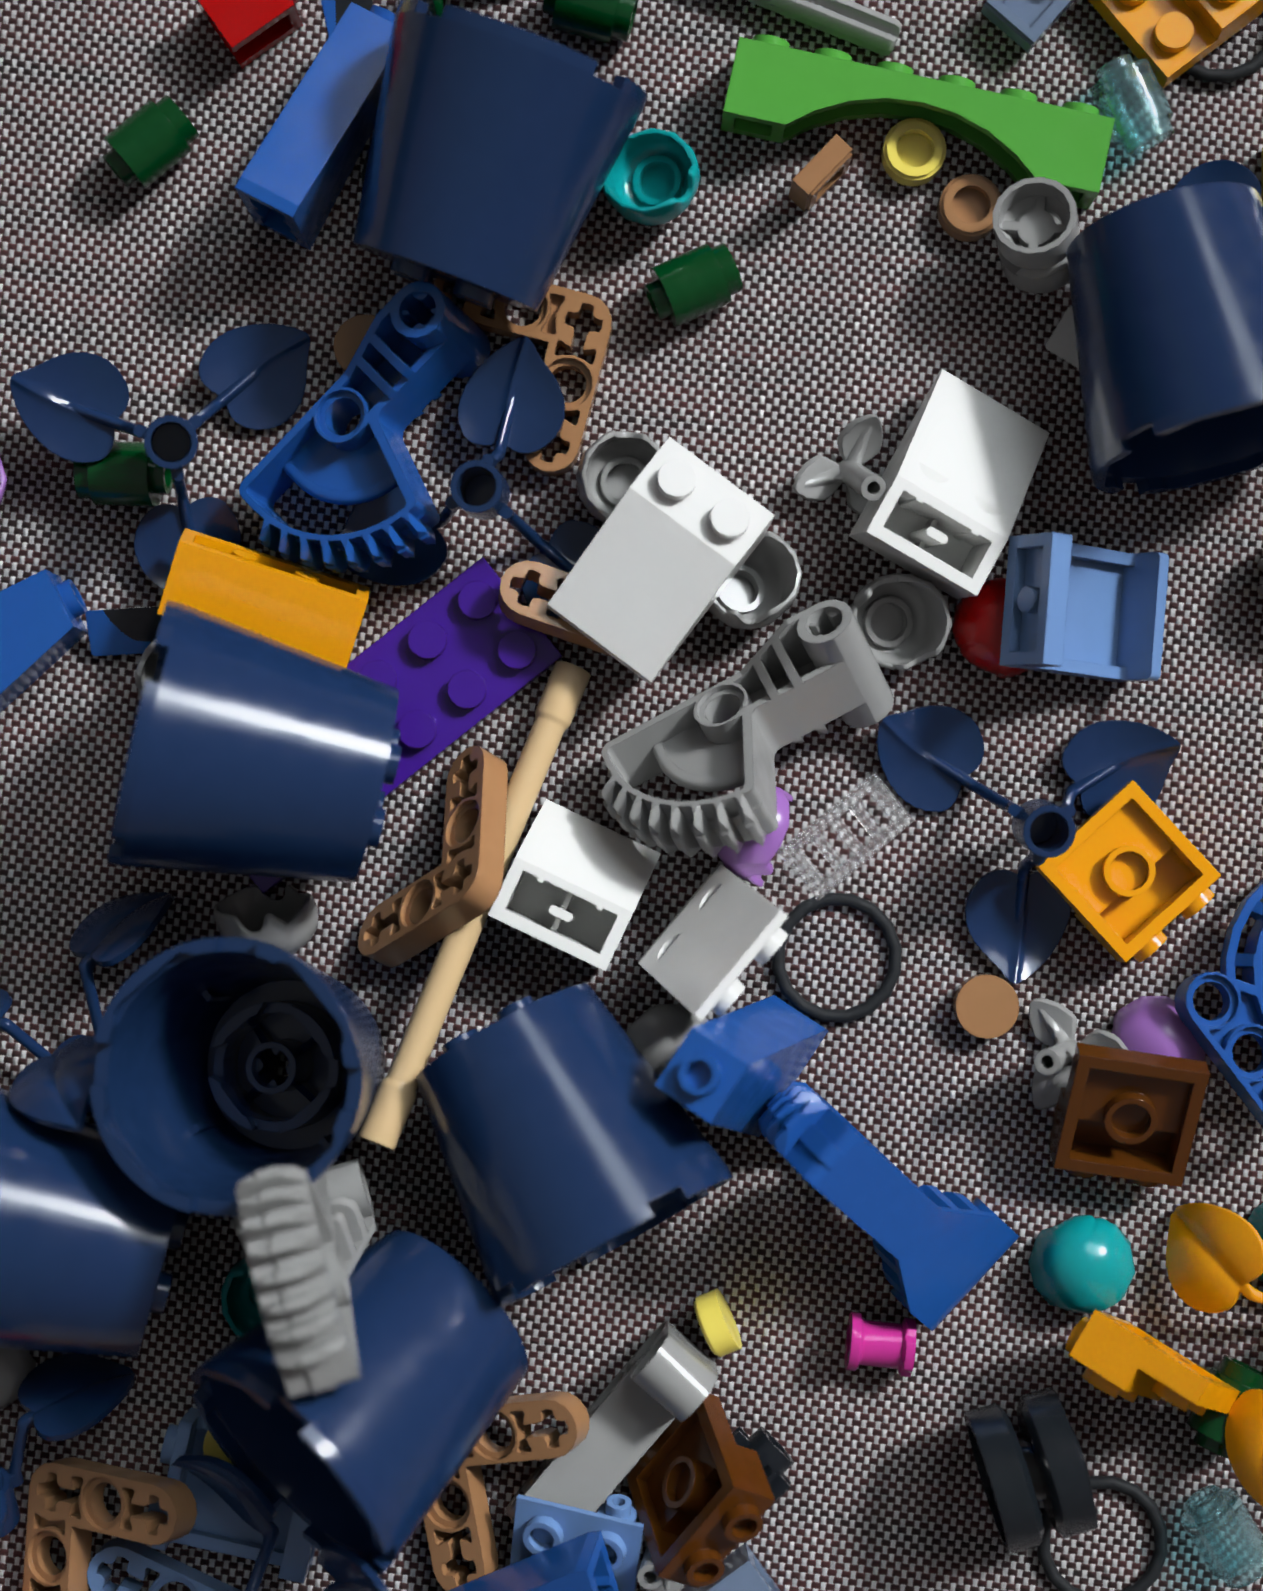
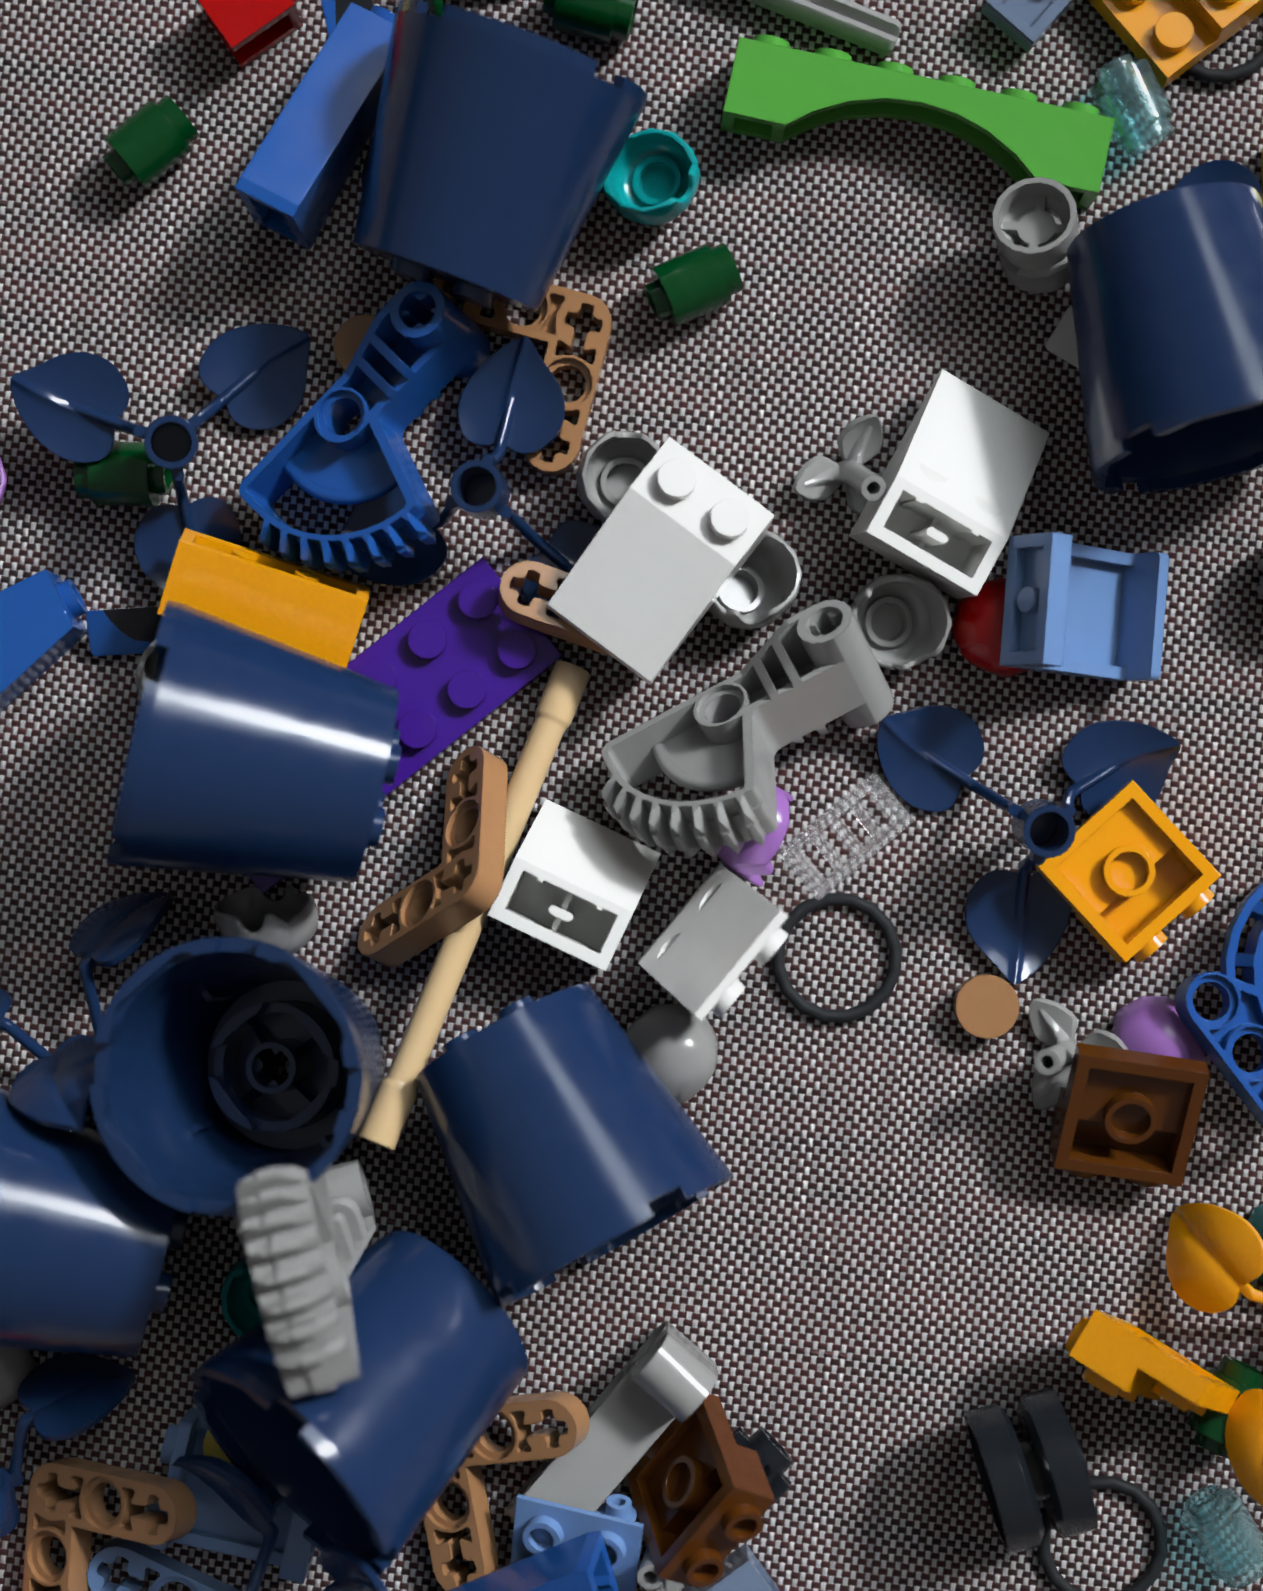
blue slope [654,995,828,1137] -> none
light yellow tile [694,1288,742,1358] -> none
blue arm [758,1081,1019,1331] -> none
medium nougat tile [788,134,853,211] -> none
dark pink bush [844,1312,917,1377] -> none
light yellow tile [881,118,946,186] -> none
medium nougat tile [937,174,1001,242] -> none
teal hair [1028,1215,1135,1314] -> none

